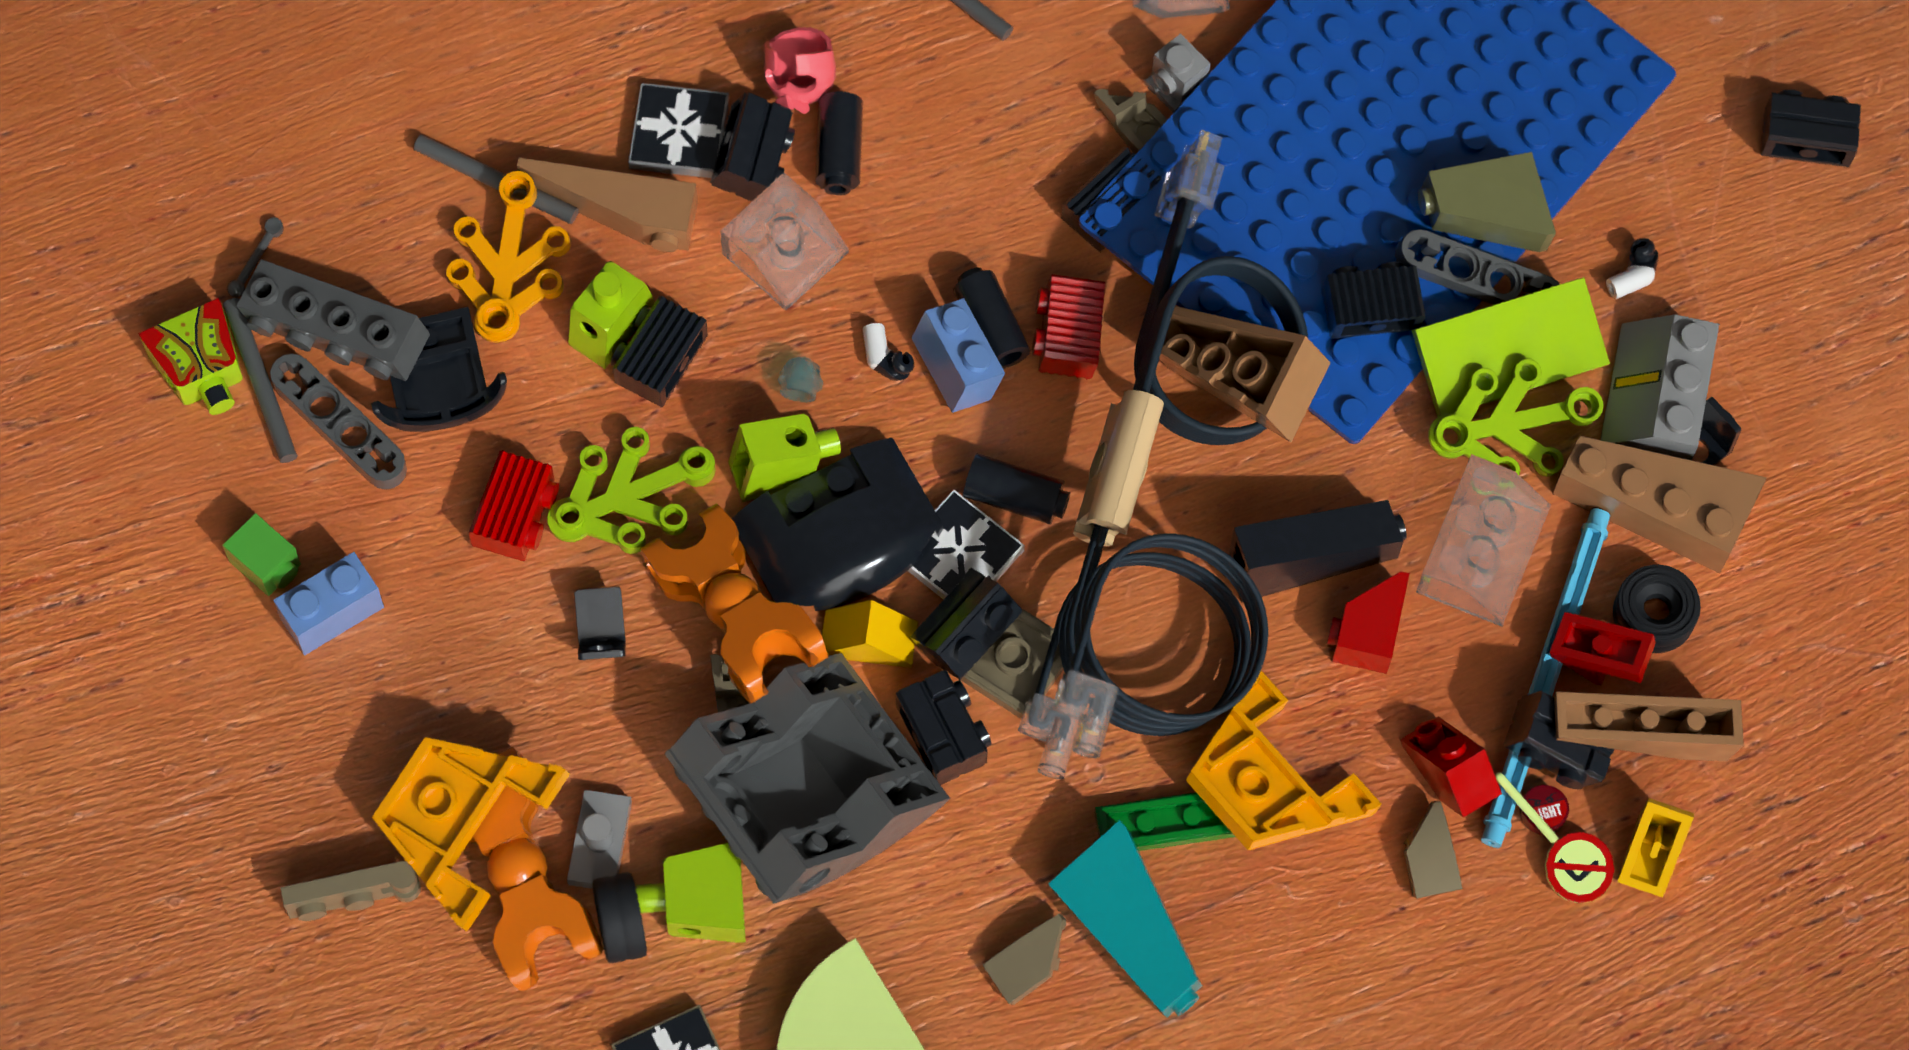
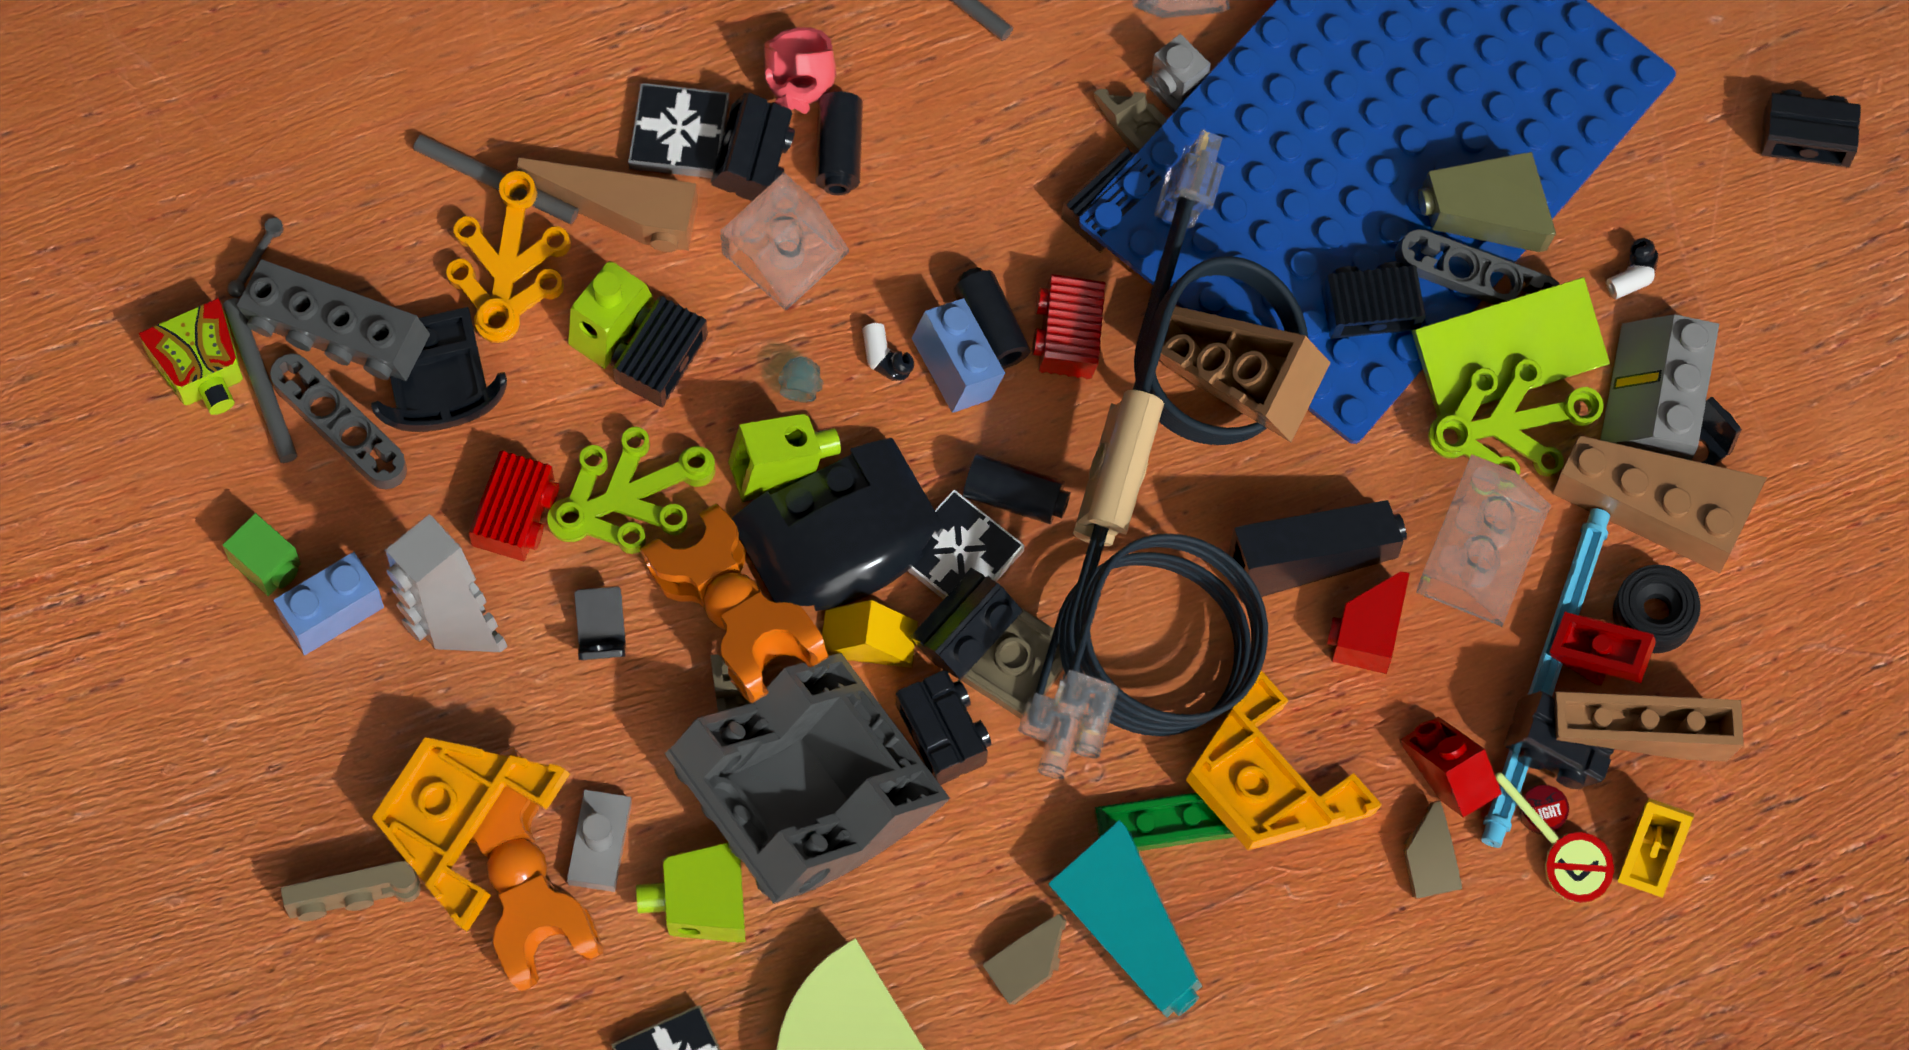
black tyre [592,872,647,963] -> none
none -> light grey wedge [385,514,508,652]

